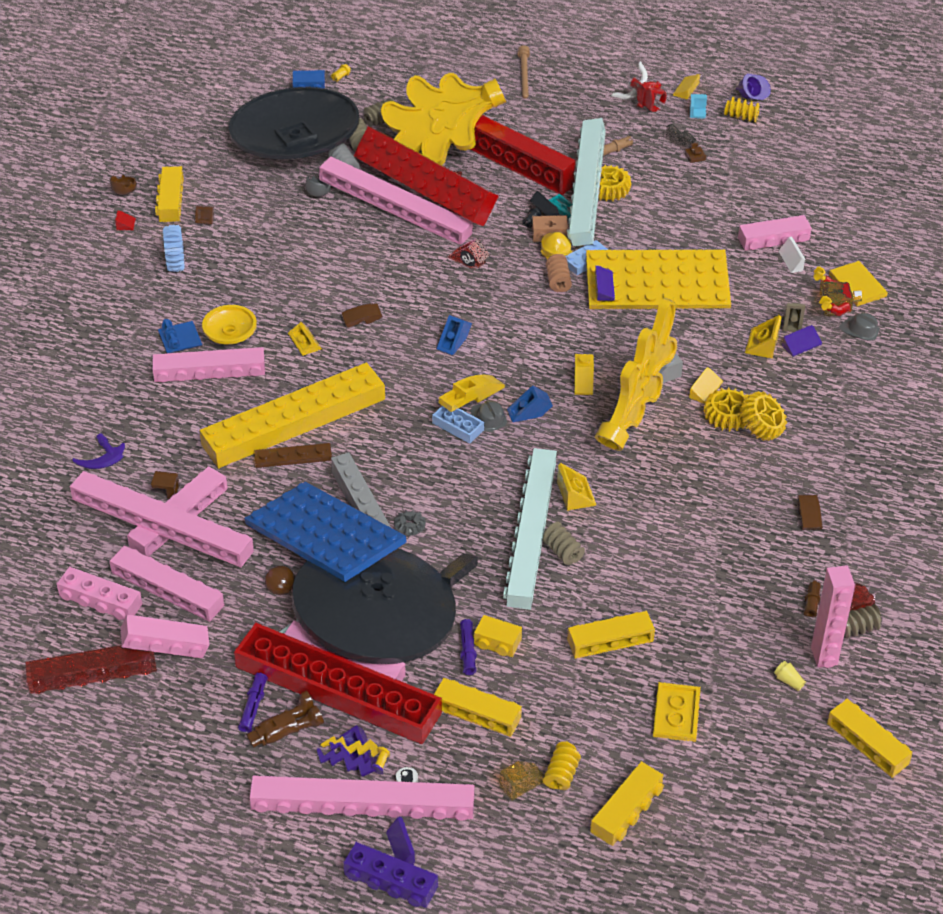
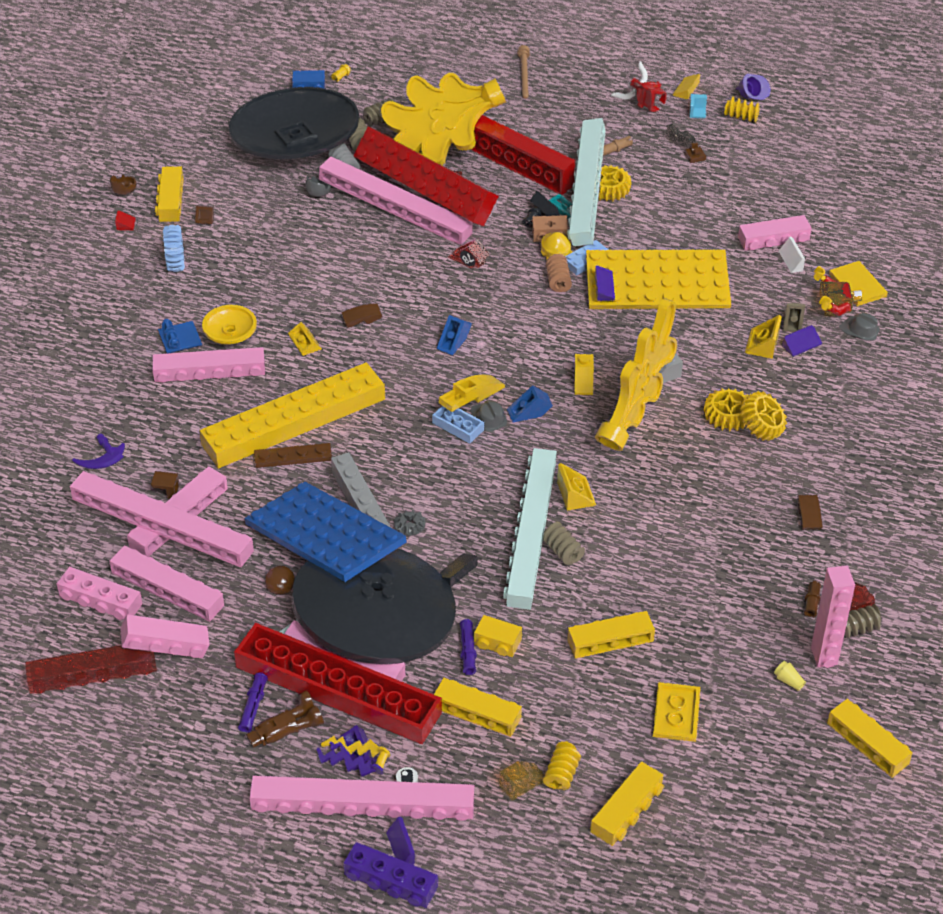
yellow slope [689,367,723,404] -> none

